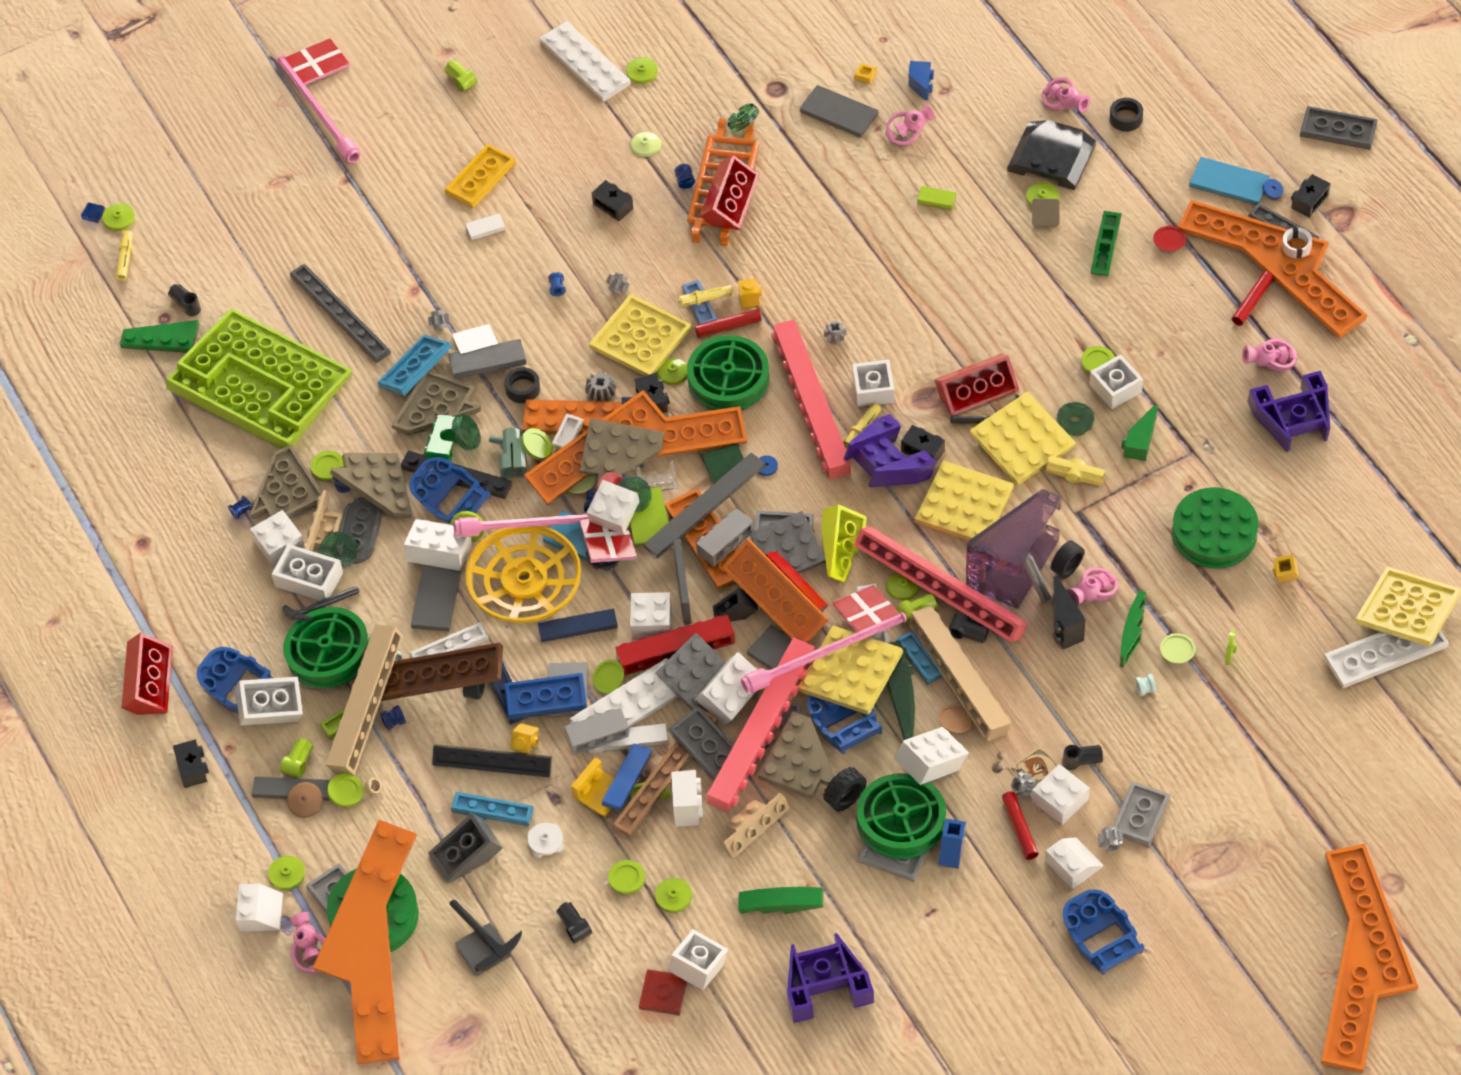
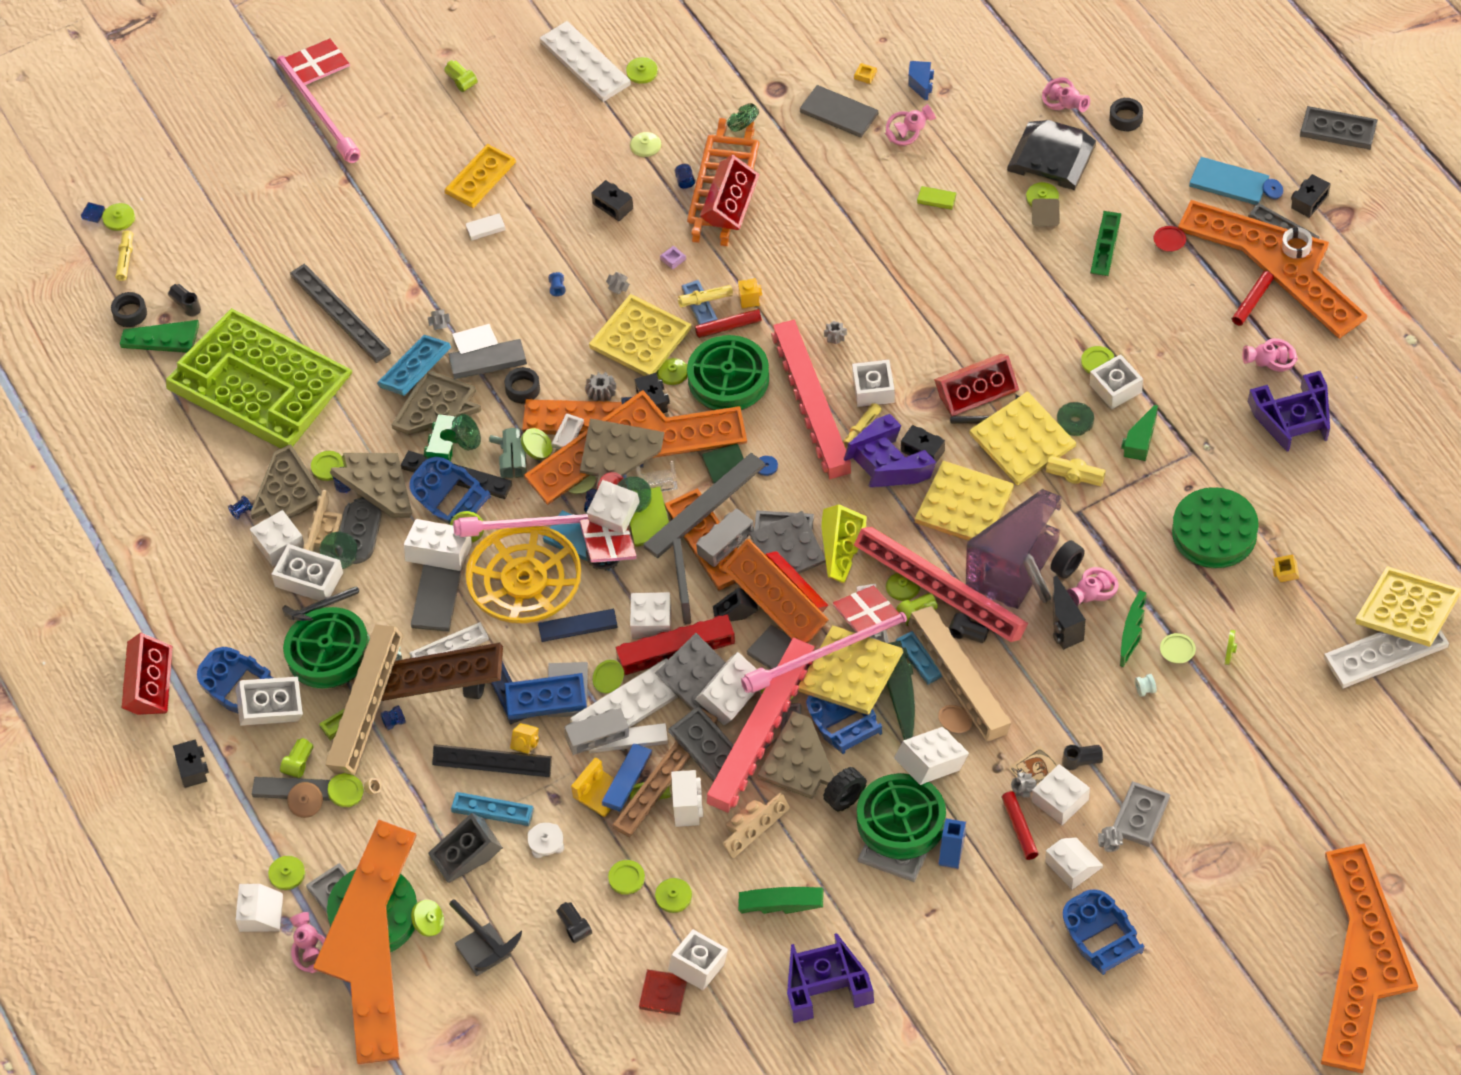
none -> black tyre [111,292,147,327]
none -> lime piece [411,900,444,937]
none -> lavender tile [660,246,686,269]

